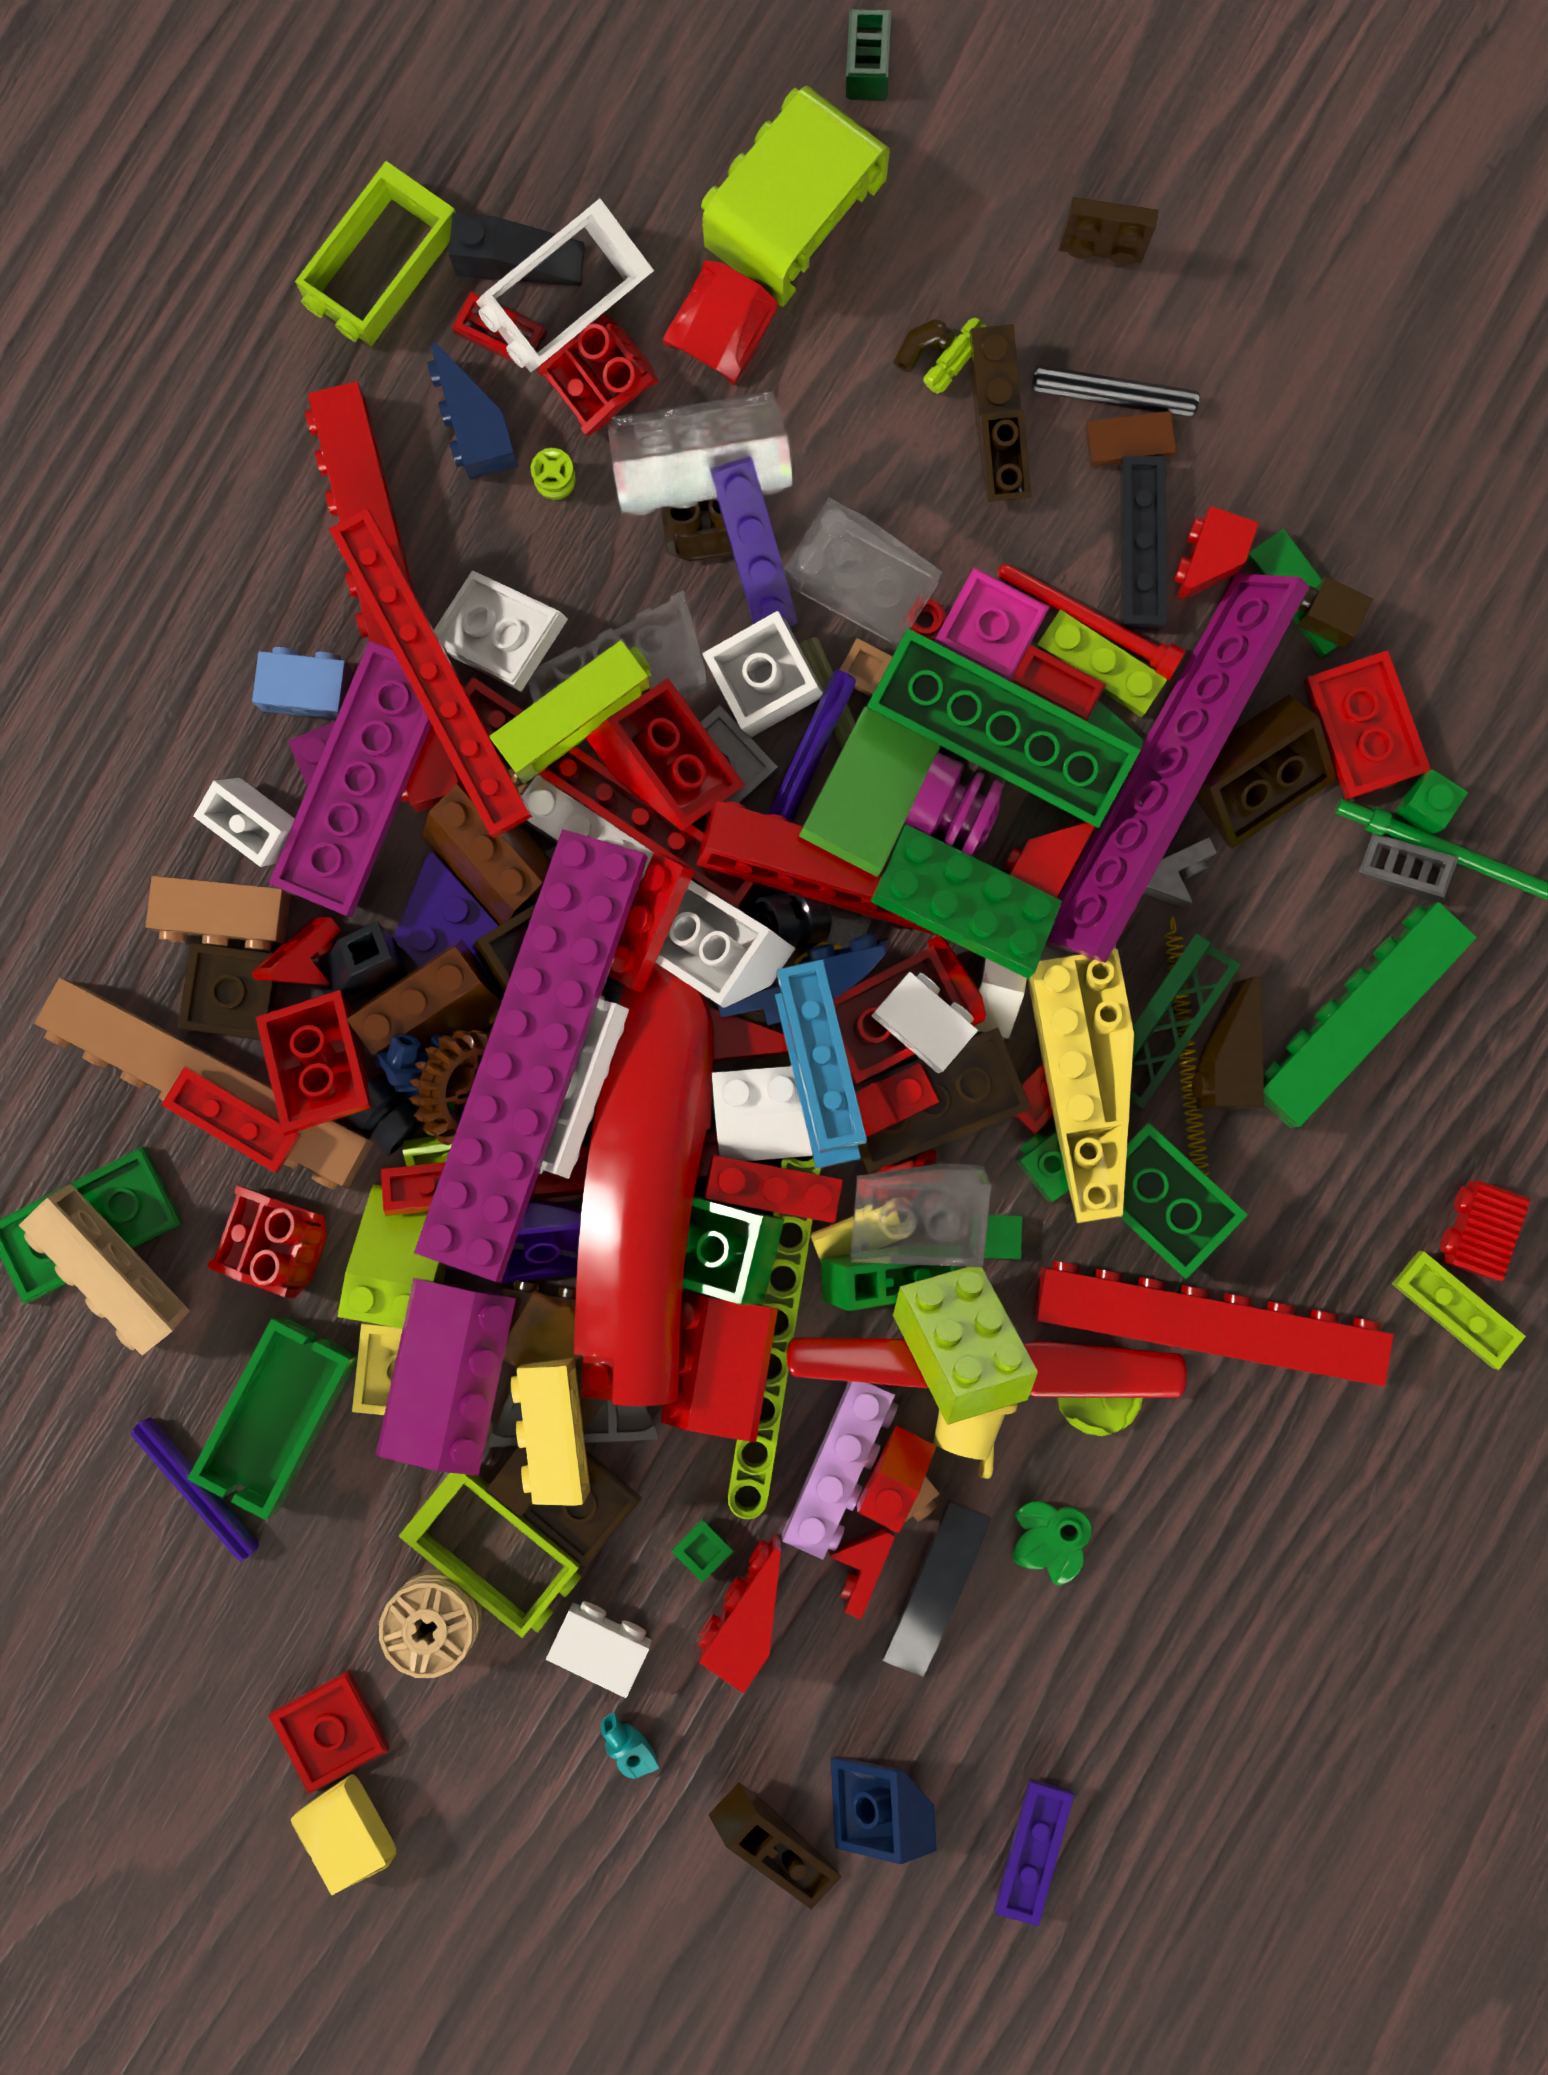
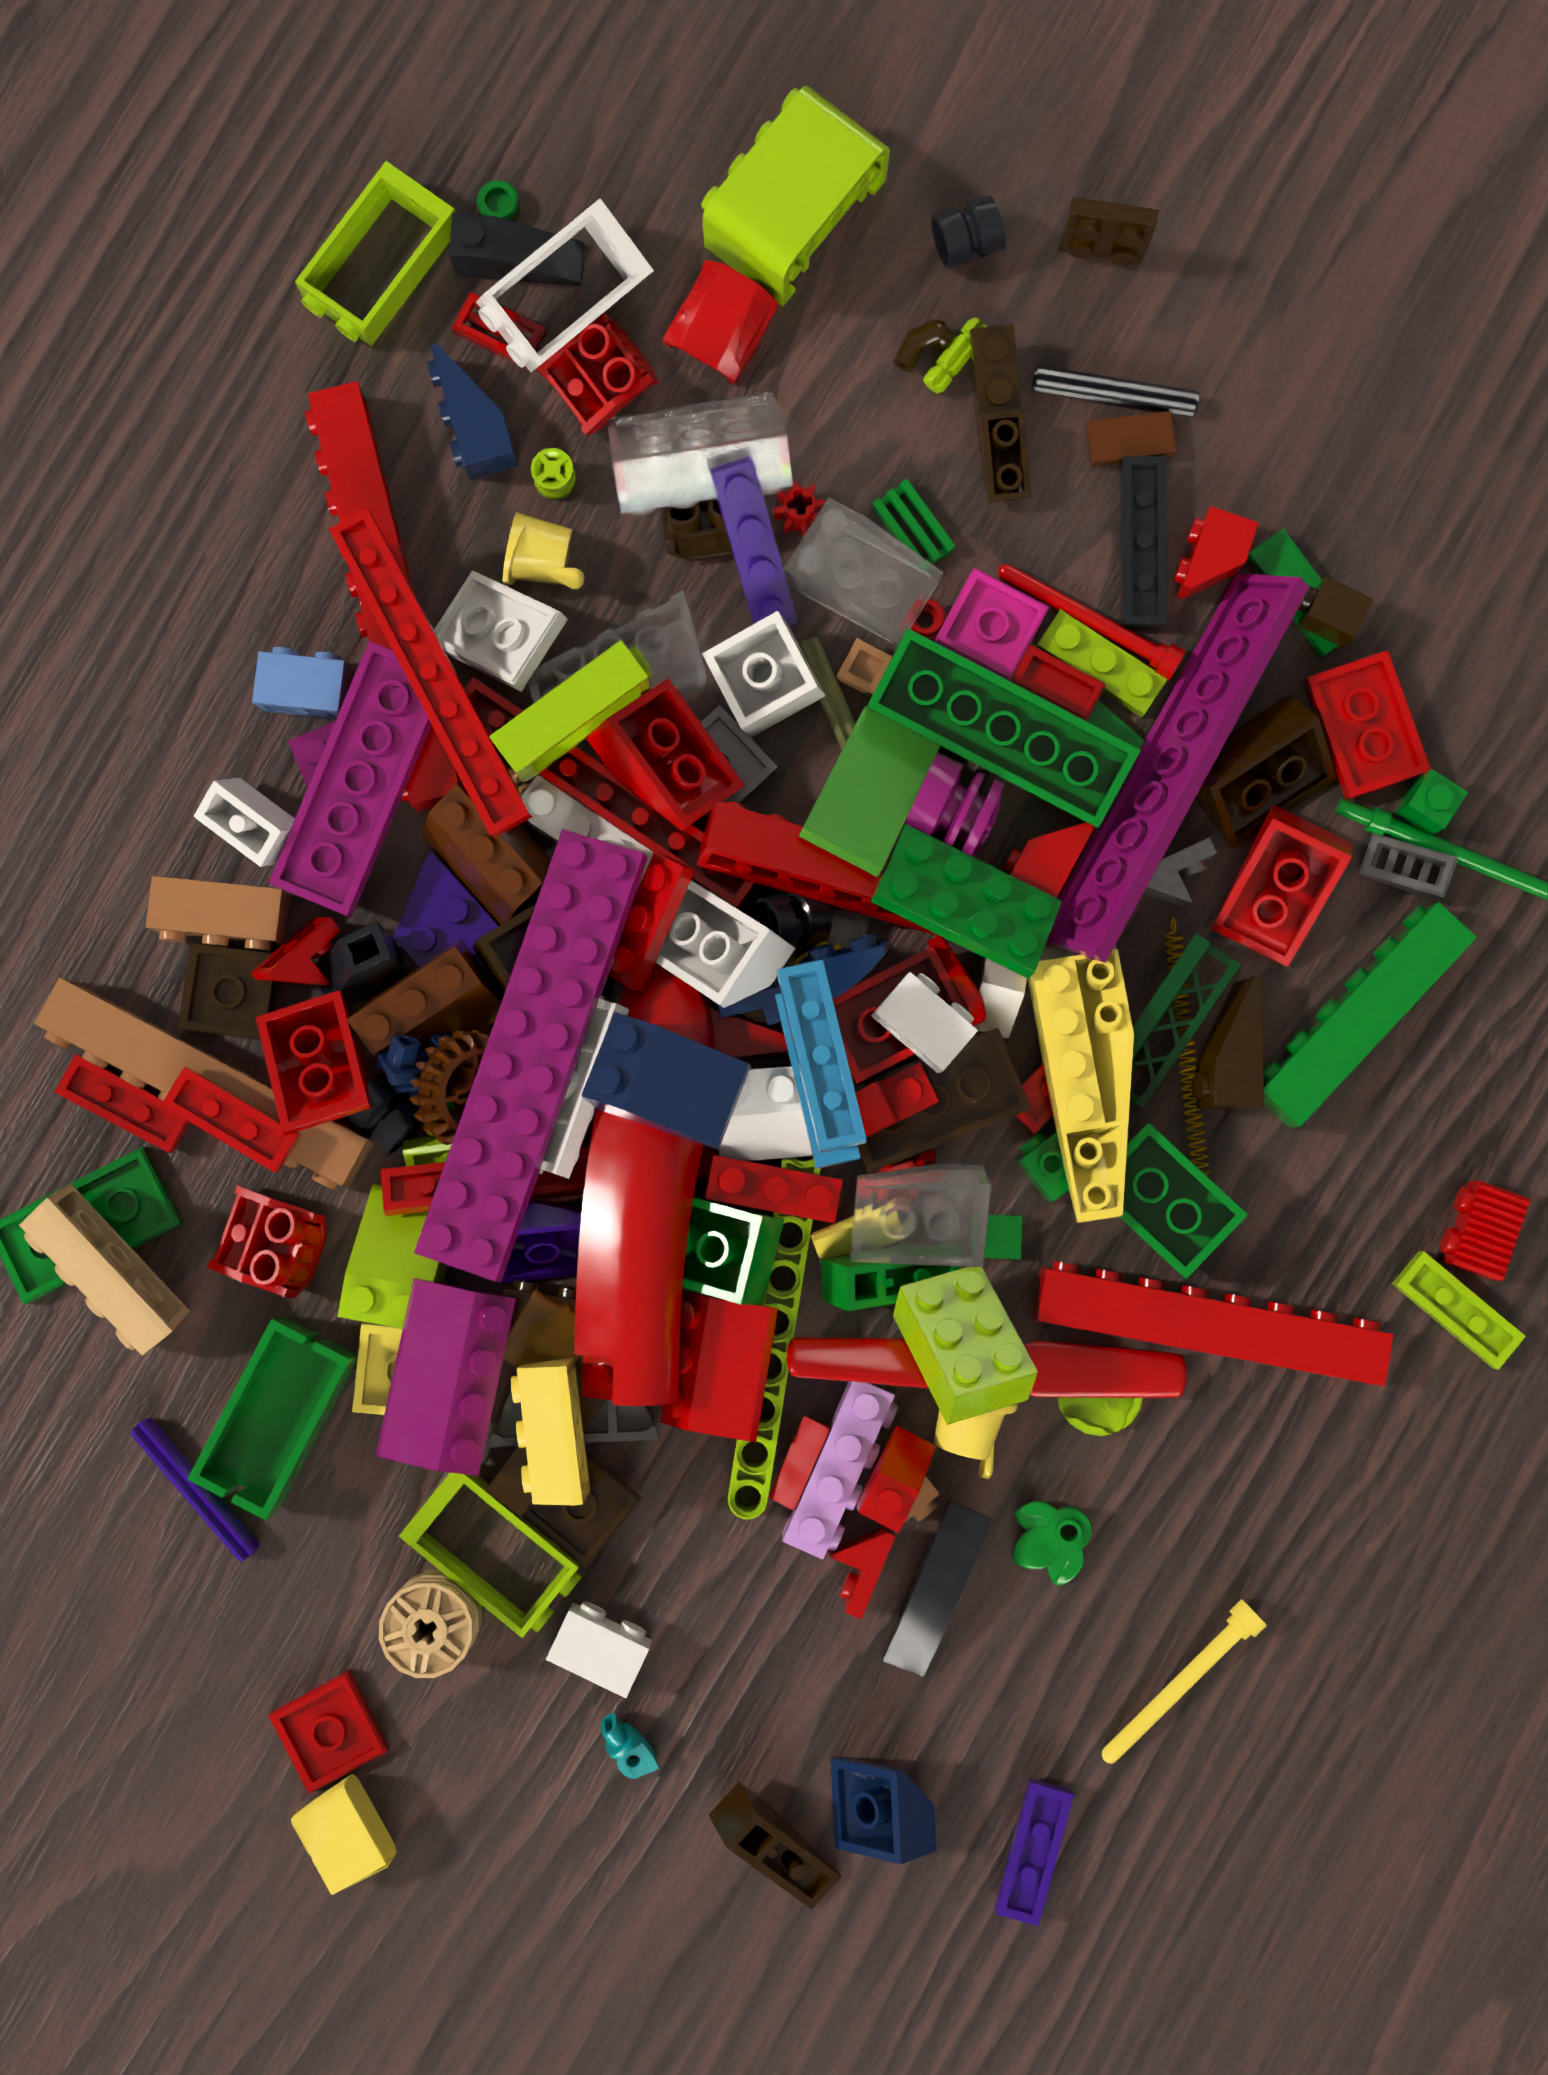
green plate [671,1517,734,1583] -> none
red slope [697,1534,781,1694] -> none
dark purple axle [768,670,856,823] -> none
dark green slope [846,9,891,100] -> none
none -> red plate [54,1054,190,1153]
none -> green tile [477,180,520,222]
none -> light yellow hat [502,512,585,589]
none -> dark blue slope [581,1012,751,1150]
none -> slope [769,1416,830,1510]
none -> red gear [773,480,826,538]
none -> green tile [871,478,956,574]
none -> black wheel [931,195,1006,269]
none -> light yellow piece [1102,1599,1267,1764]
none -> red slope [1211,805,1352,967]

